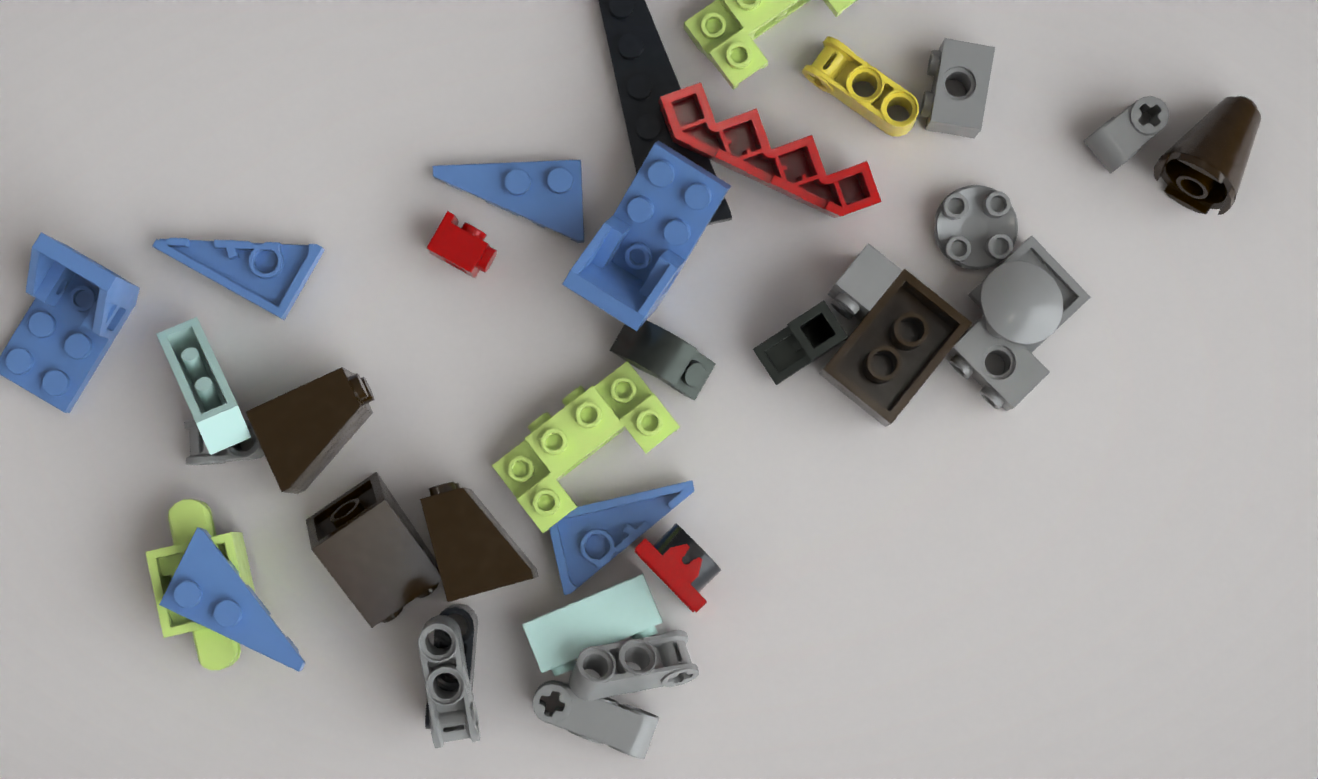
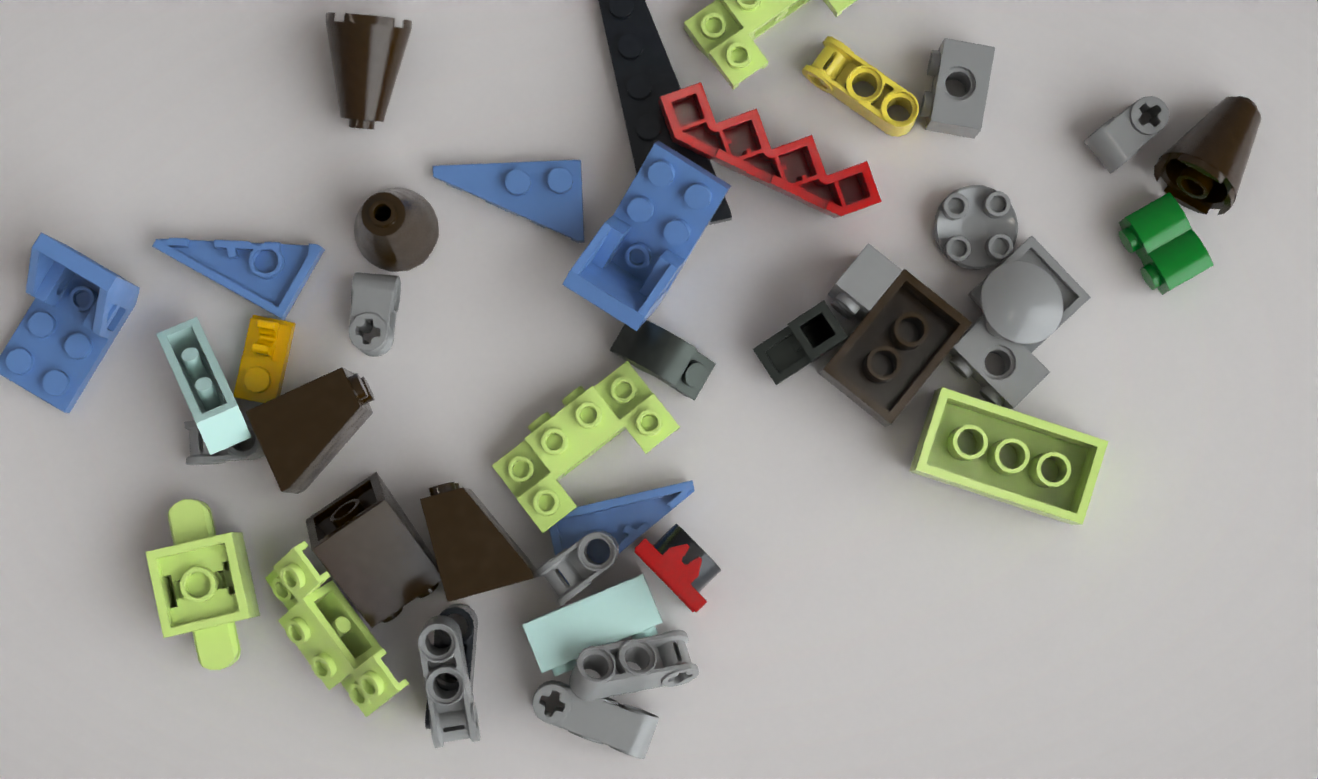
medium blue wing [159,527,306,672] -> none
red brick [427,211,497,278] -> none
none -> yellow plate [233,315,296,403]
none -> yellowish green bracket [265,541,409,717]
none -> dark brown cone [326,12,412,129]
none -> light grey piece [349,272,401,357]
none -> dark brown cone [354,188,439,272]
none -> light grey piece [535,531,619,606]
none -> yellowish green brick [909,387,1109,525]
none -> green brick [1119,192,1214,295]

